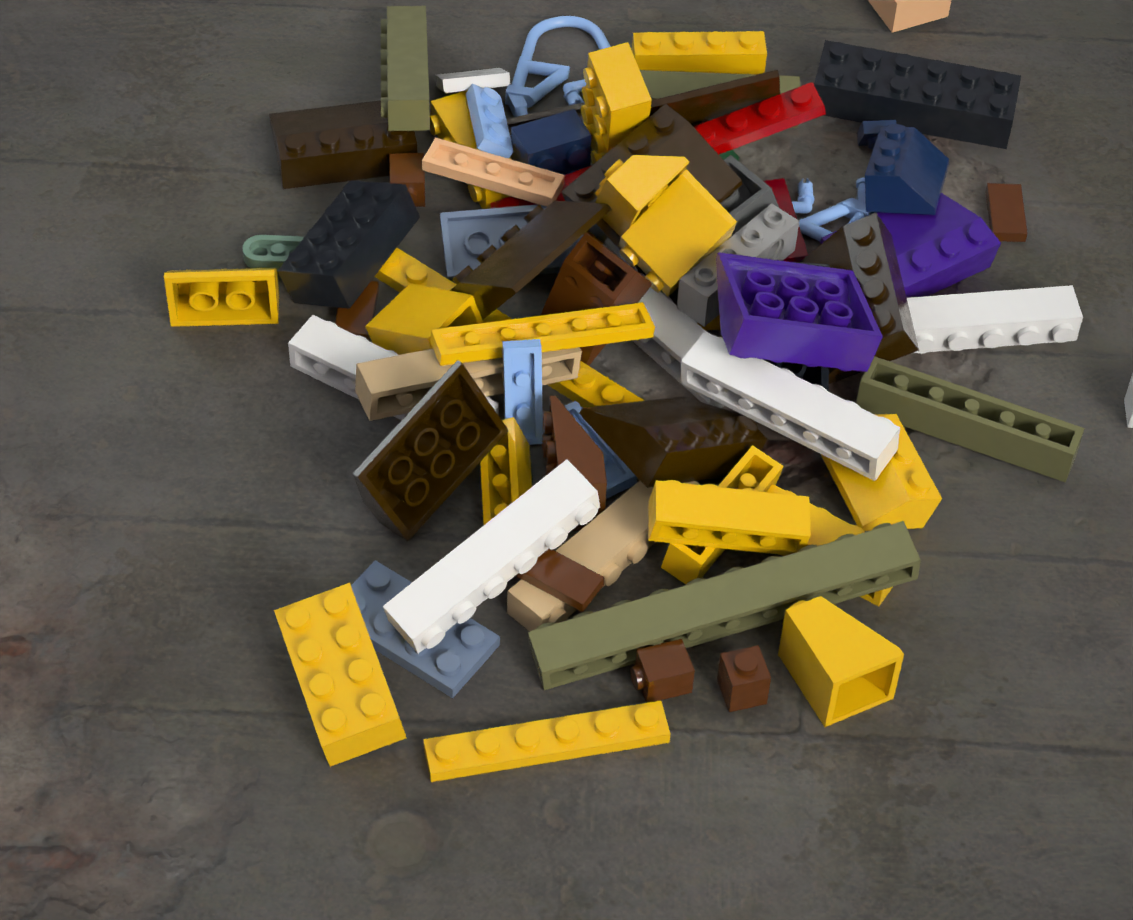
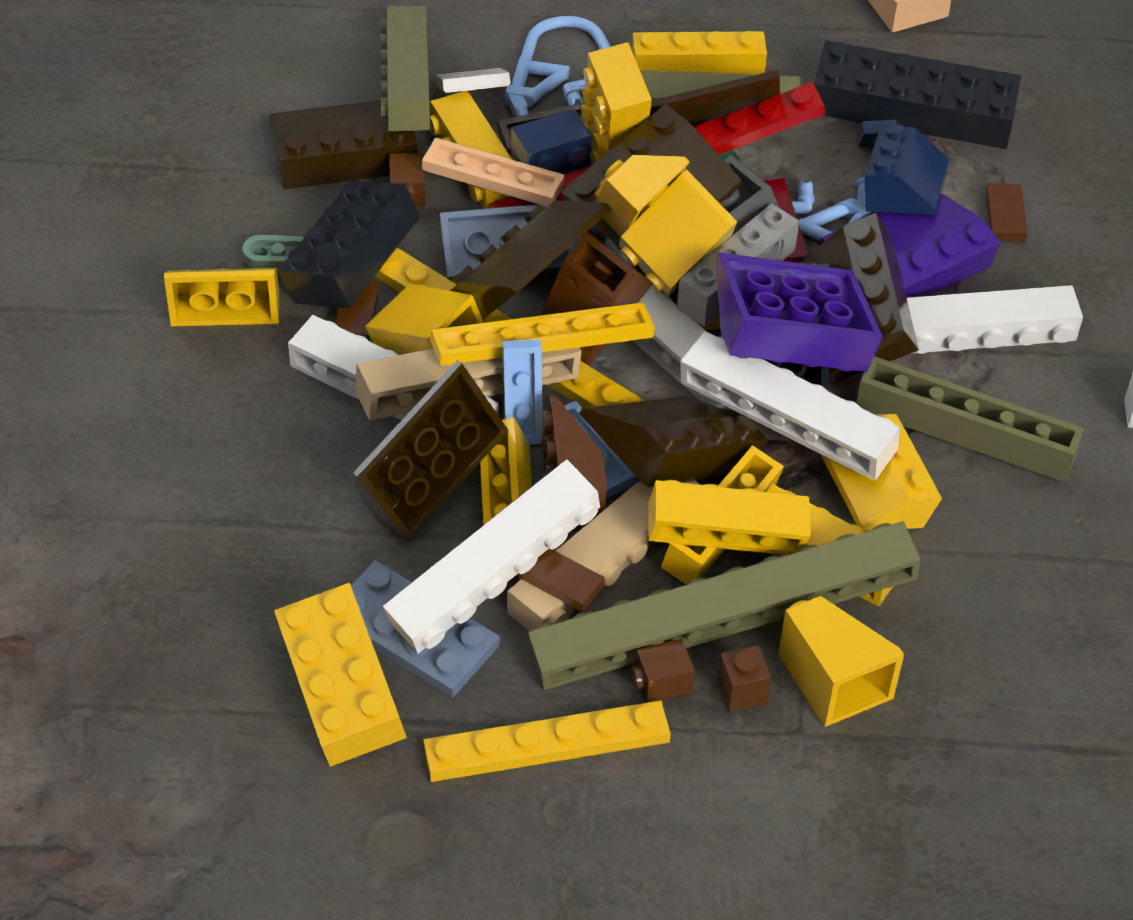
light blue plate [466,83,514,159] -> none

